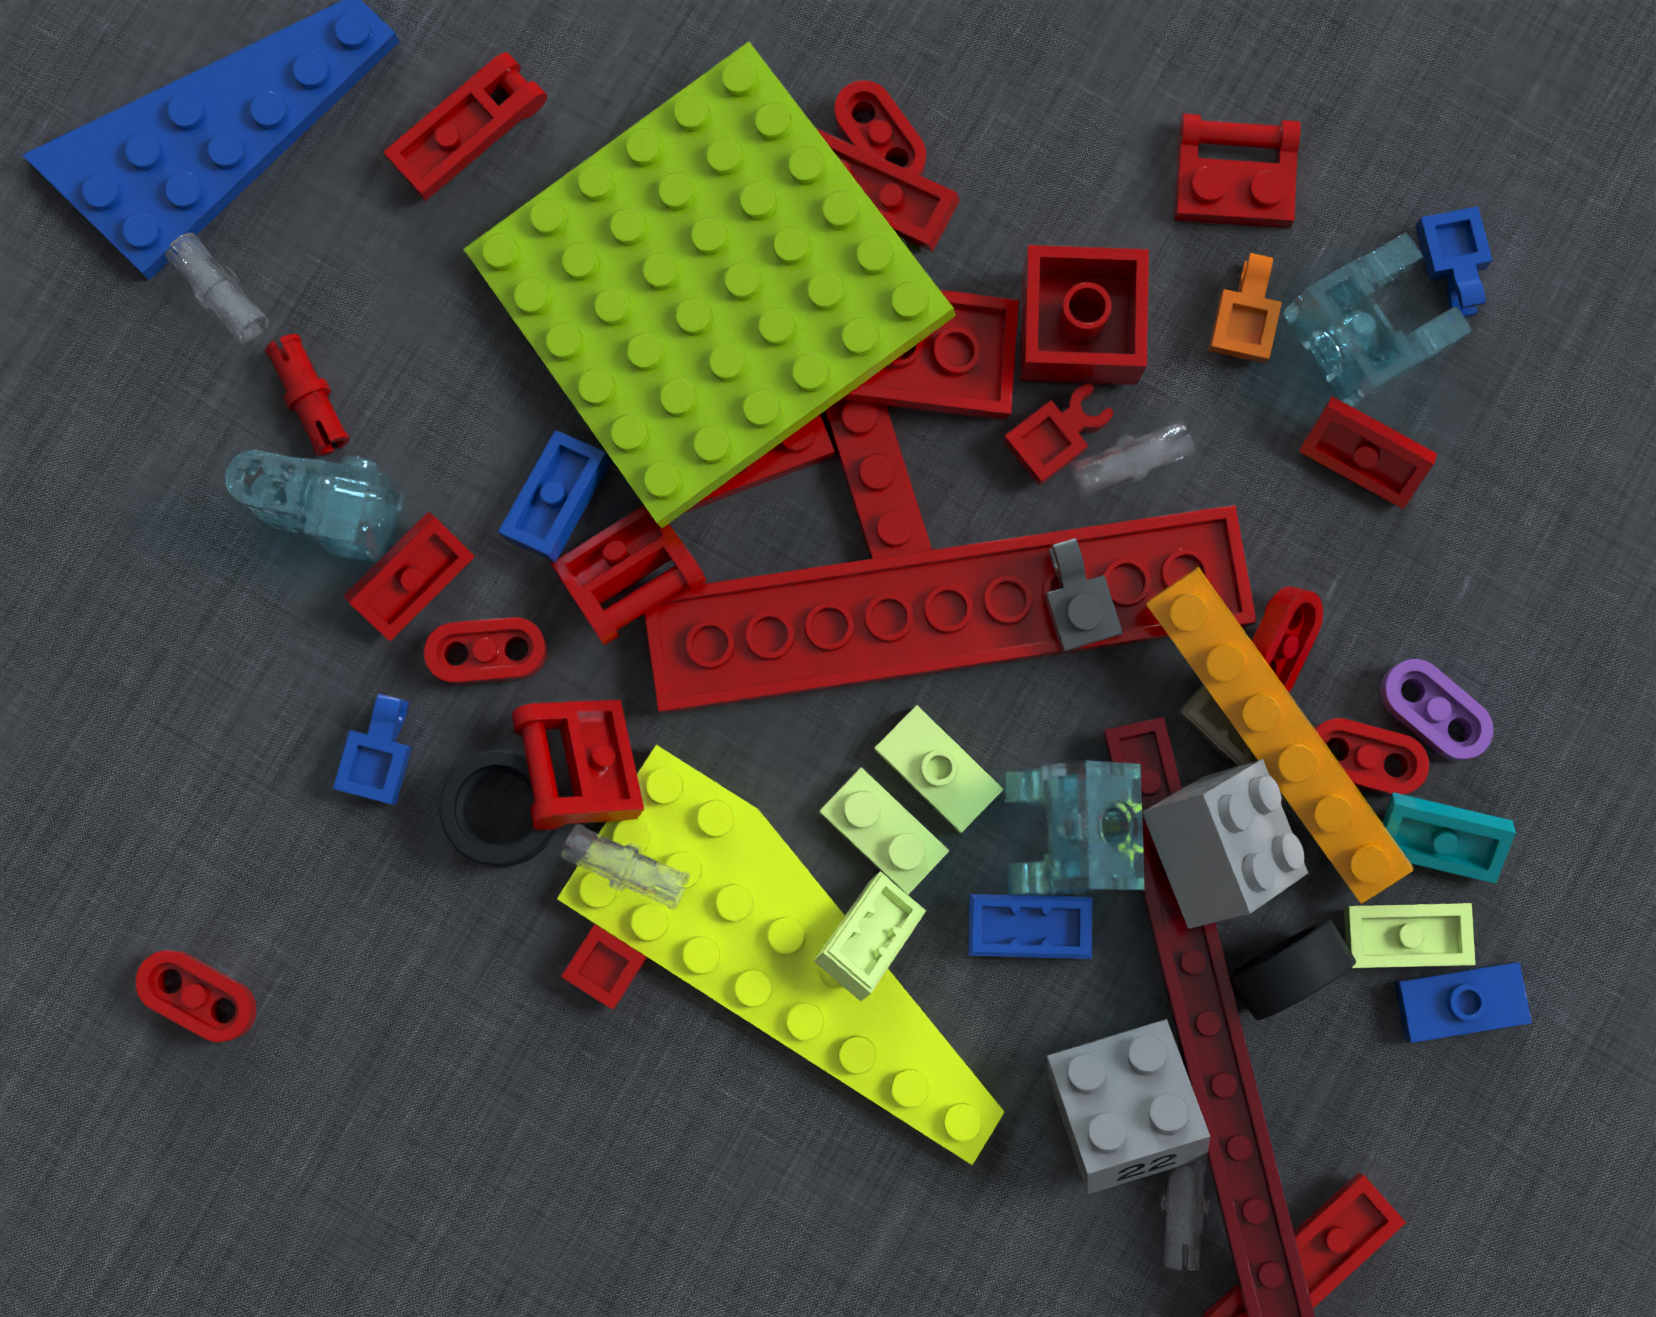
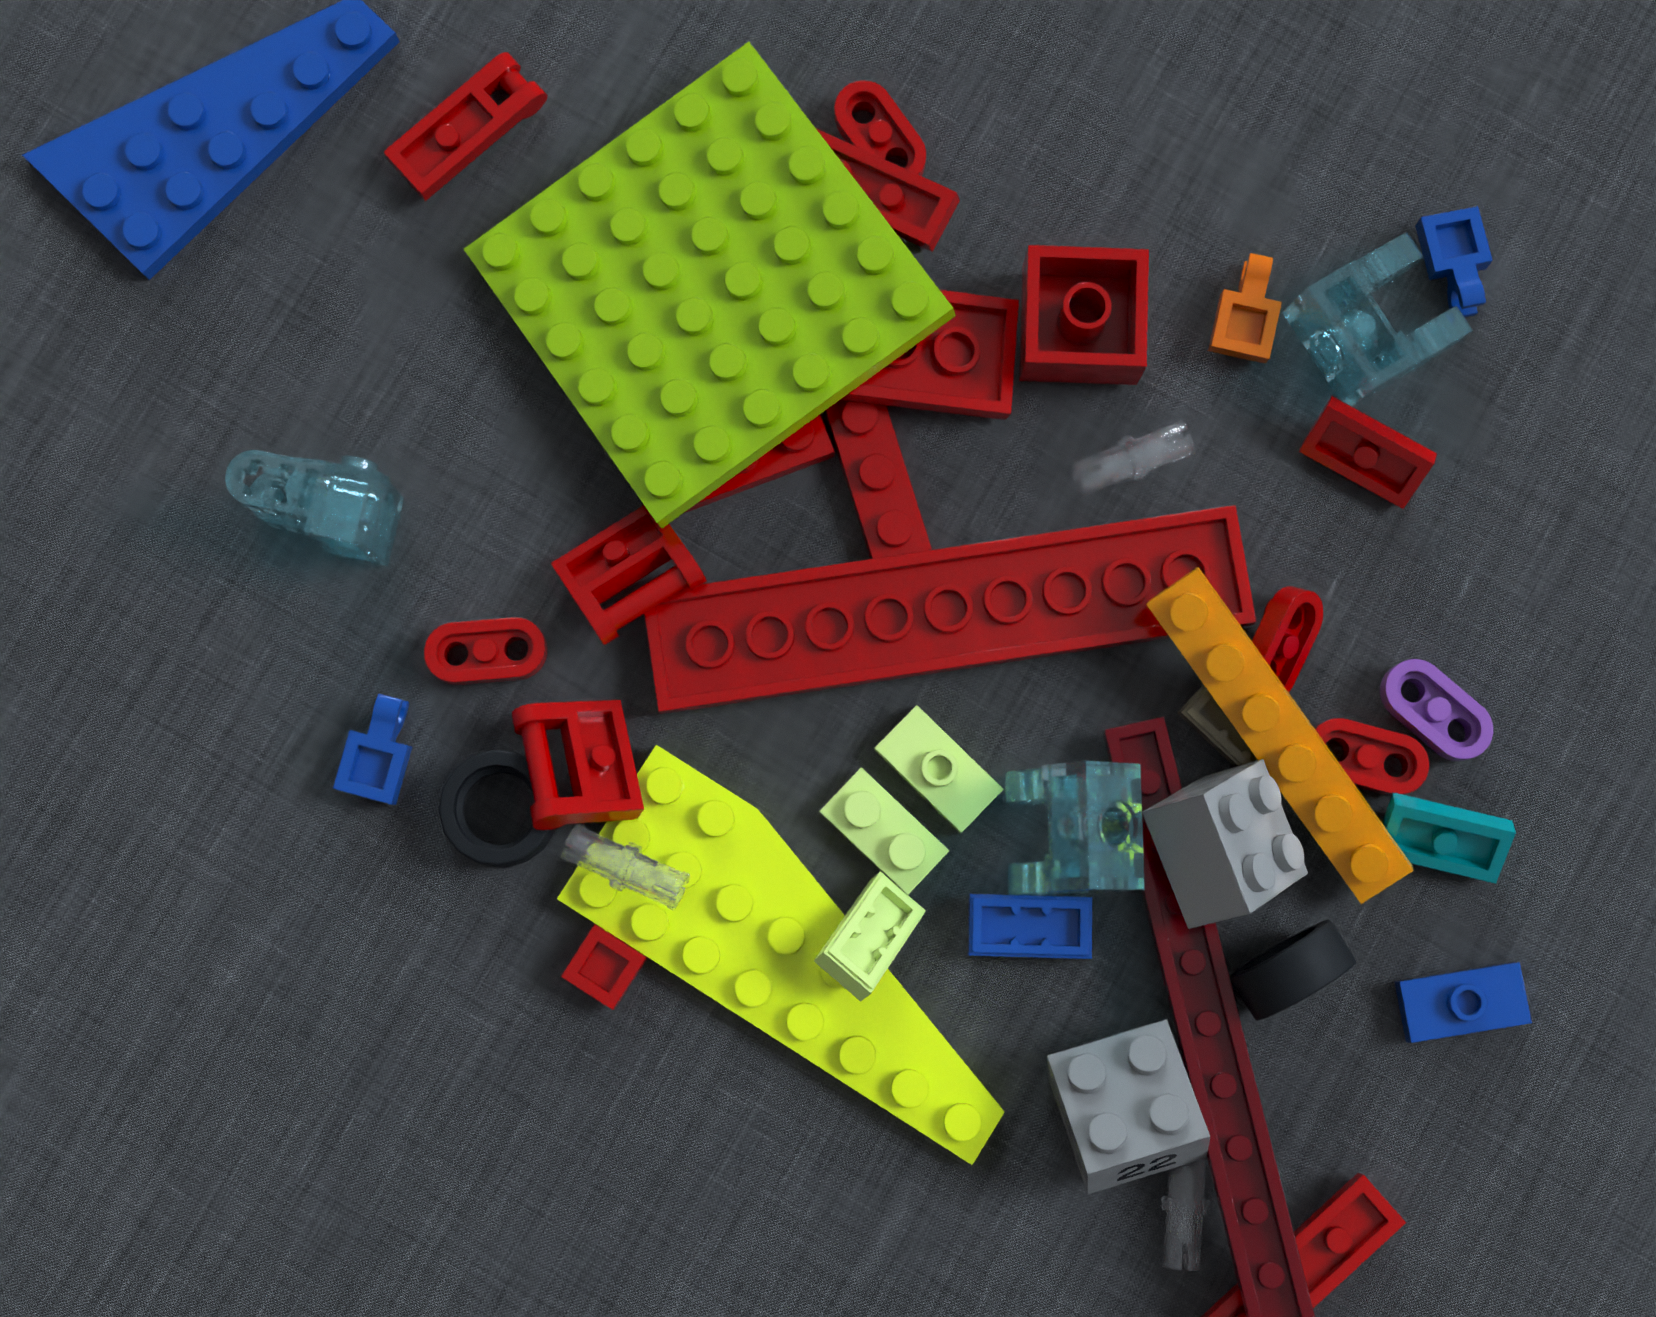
red plate [135,950,257,1042] -> none
clear pin [165,233,269,344] -> none
red pin [264,334,351,456] -> none
red plate [343,511,475,641] -> none
blue plate [498,430,612,563] -> none
red plate [1003,383,1114,486] -> none
dark grey plate [1044,538,1123,653] -> none
red plate [1174,113,1301,228] -> none
yellowish green plate [1344,903,1476,968] -> none

